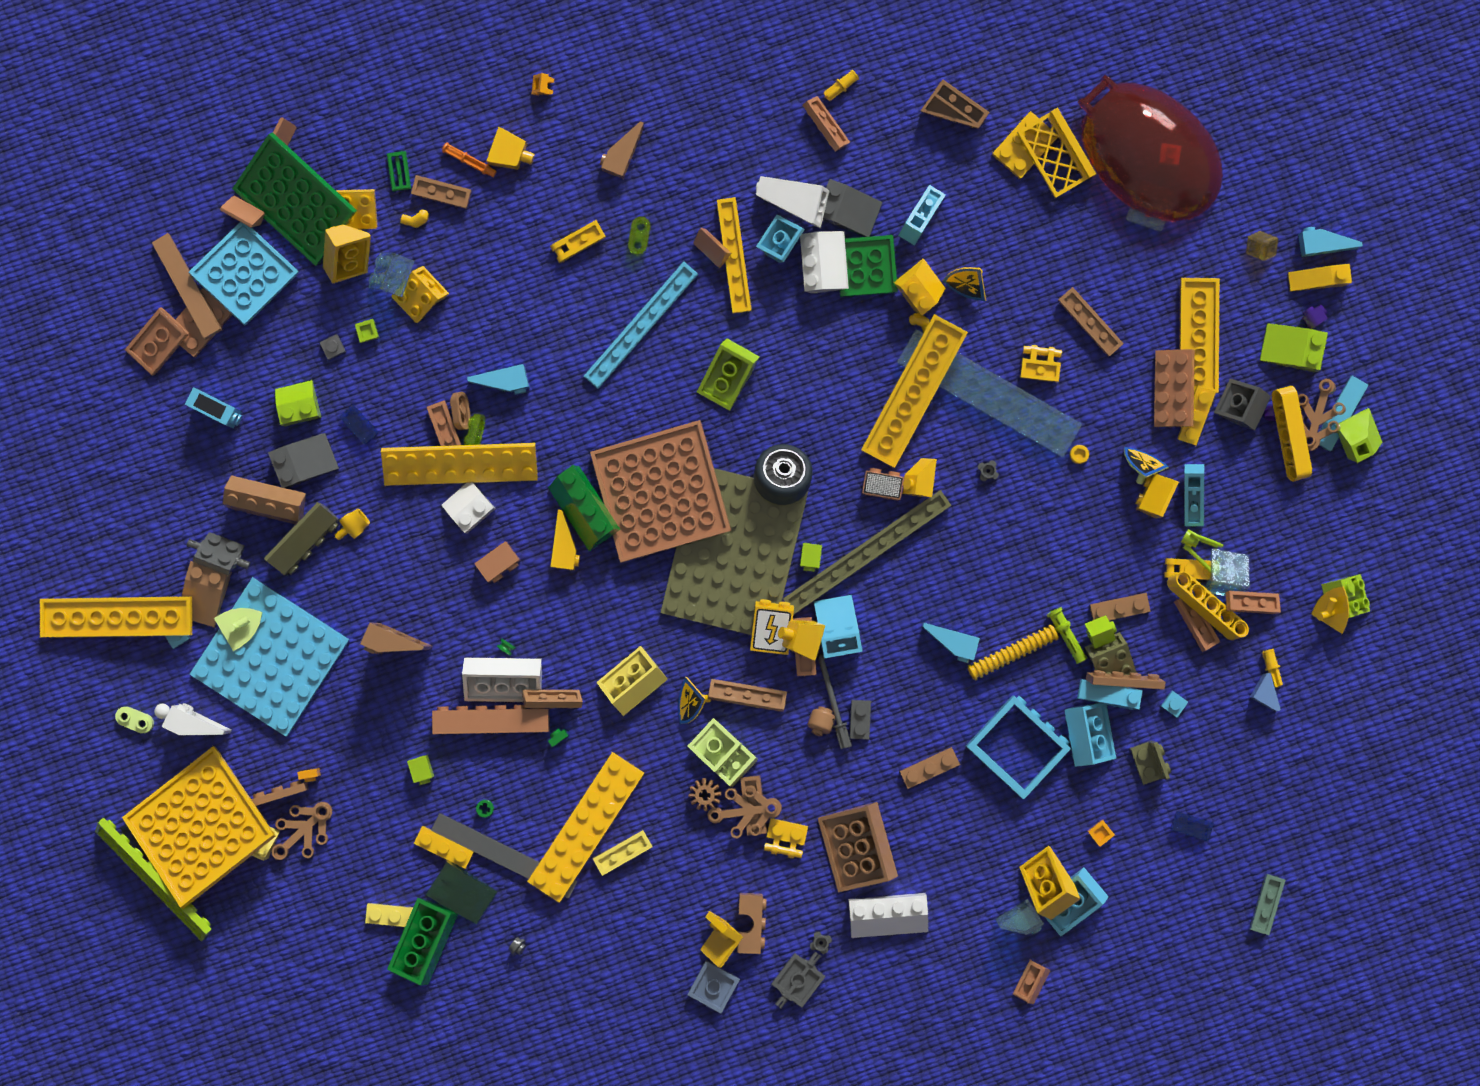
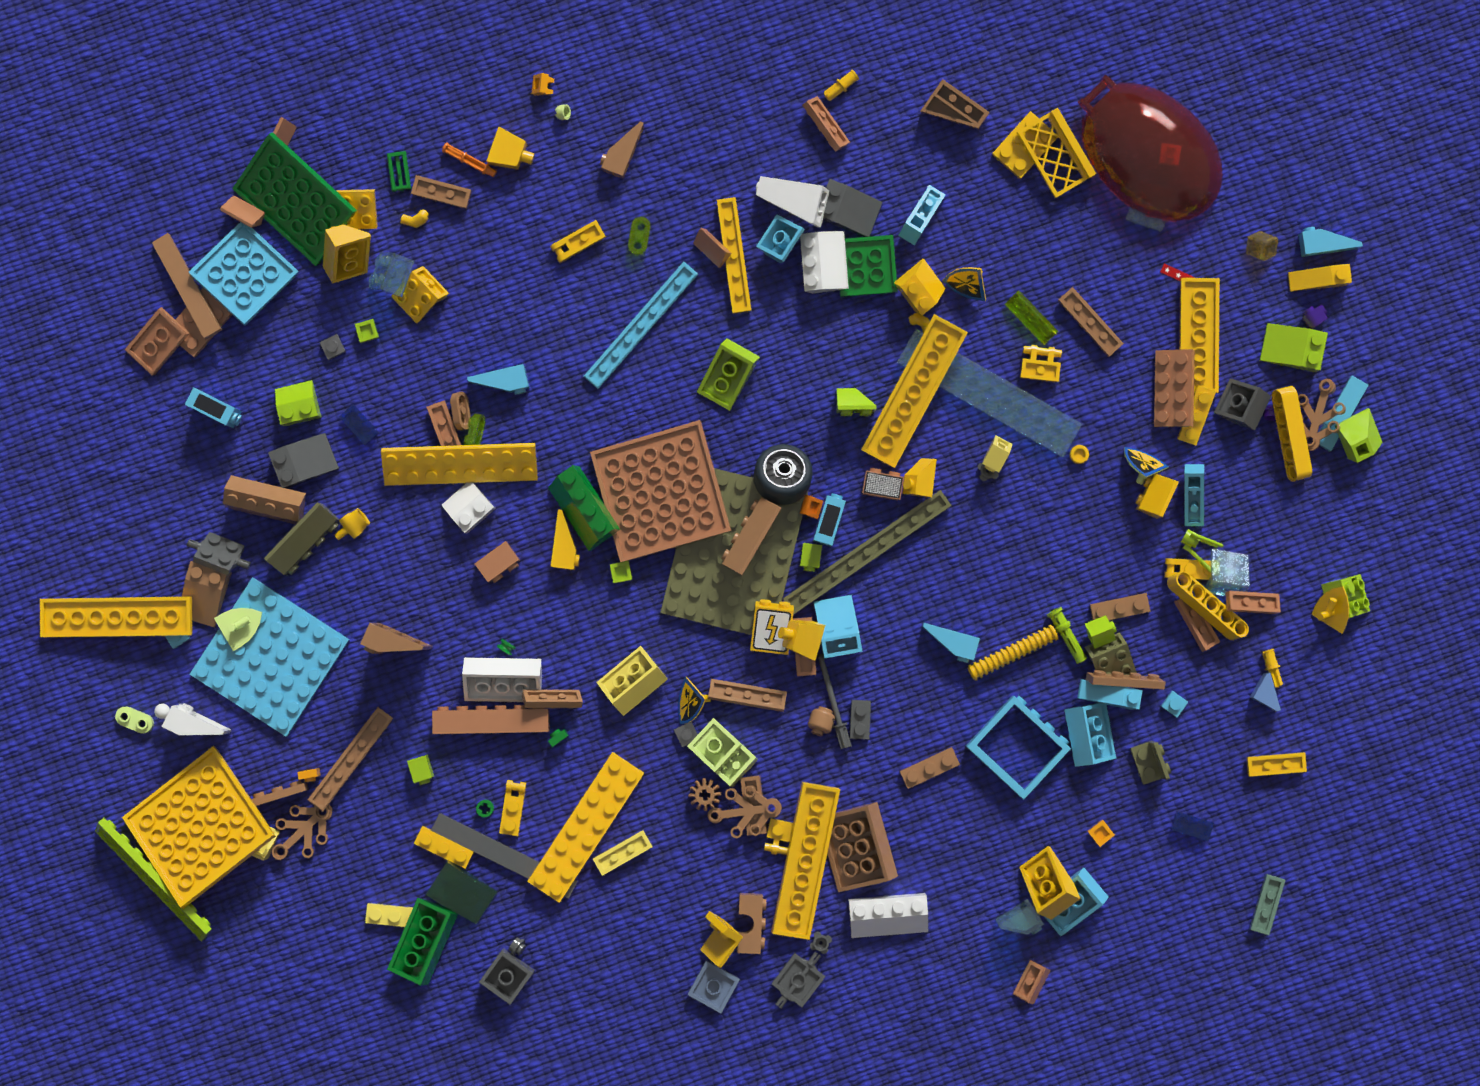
none -> medium nougat tile [308,707,394,812]
none -> dark grey brick [479,948,535,1005]
none -> yellow plate [499,780,527,836]
none -> yellowish green hinge [555,104,571,120]
none -> lime plate [610,561,632,583]
none -> flat silver plate [674,722,698,747]
none -> medium nougat slope [721,497,781,576]
none -> yellow plate [771,782,840,940]
none -> orange plate [800,495,823,519]
none -> brick [813,493,846,547]
none -> lime slope [836,388,876,416]
none -> light yellow slope [982,435,1012,472]
none -> clear neon green plate [1005,290,1059,345]
none -> red sticker [1160,263,1195,281]
none -> yellow plate [1246,752,1307,777]

